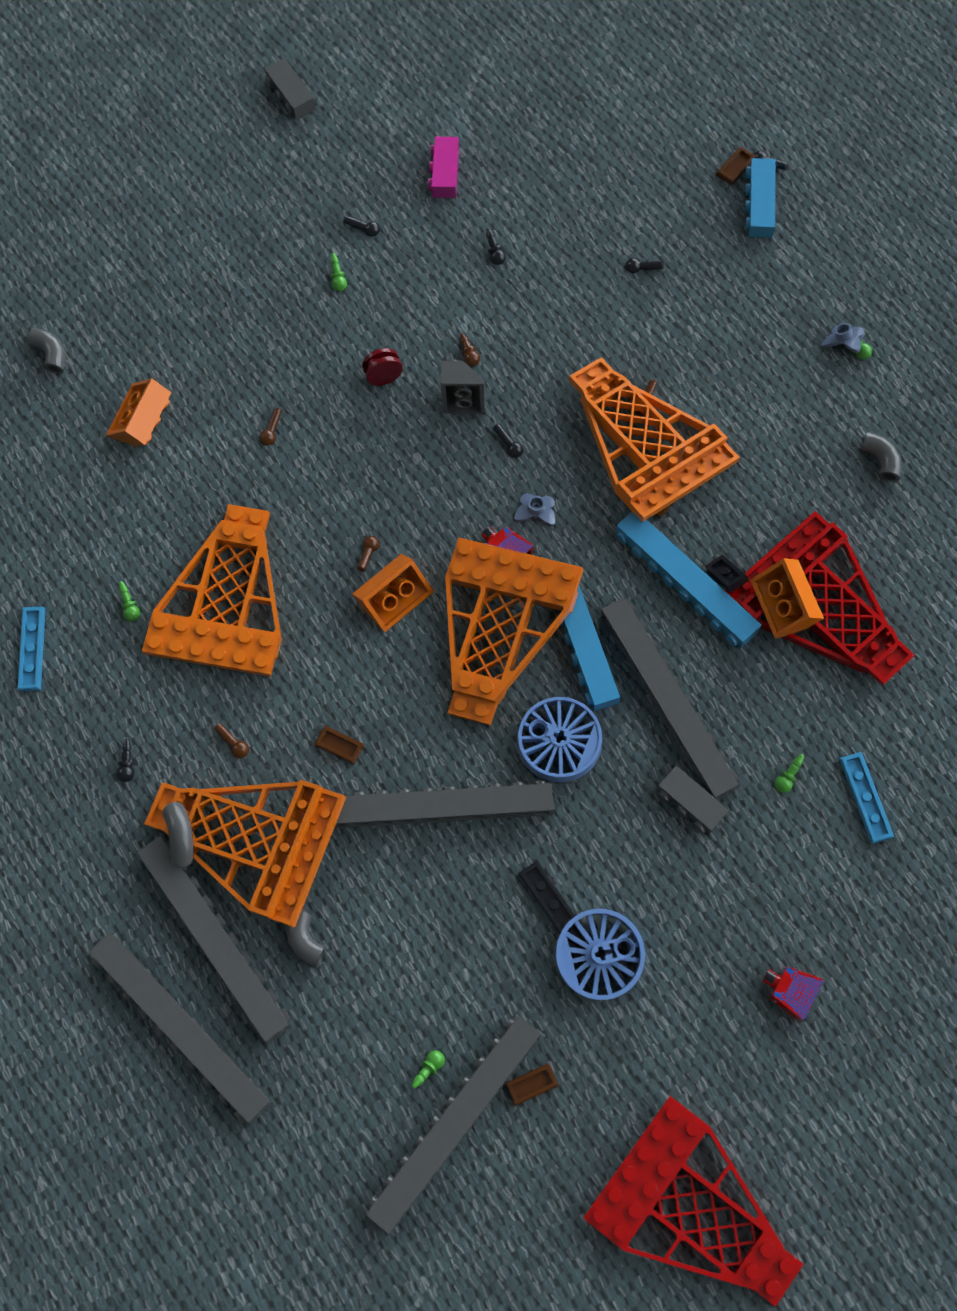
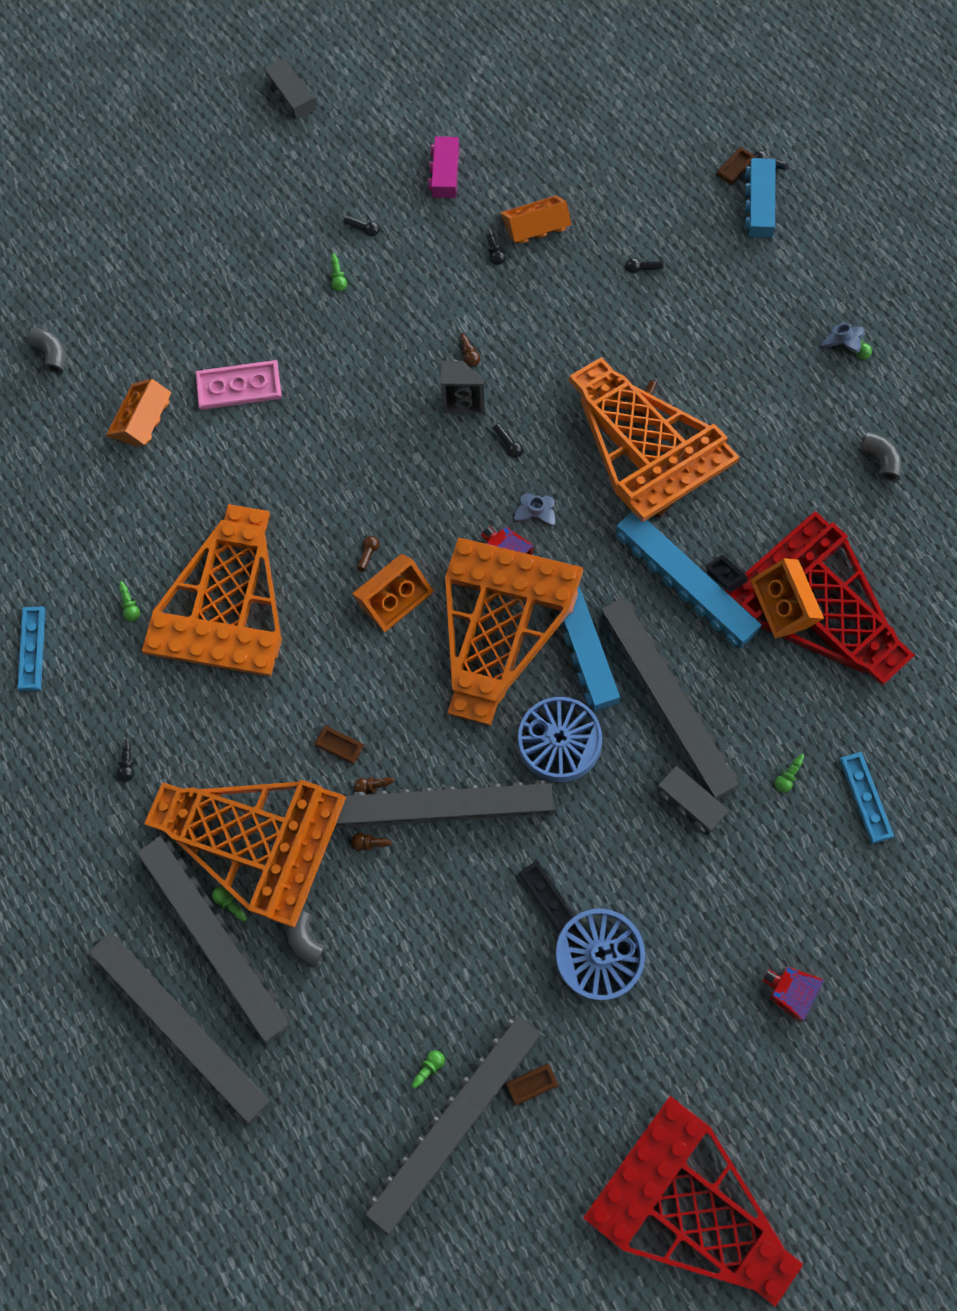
dark grey cylinder [162,802,194,867] -> none
reddish brown bar [214,723,249,758] -> none
reddish brown bar [259,407,282,446] -> none
dark red head [362,348,403,386] -> none
none -> bright pink tile [195,360,282,410]
none -> bright green bar [212,886,247,922]
none -> reddish brown bar [351,833,392,851]
none -> reddish brown bar [354,777,395,795]
none -> orange slope [500,195,572,244]

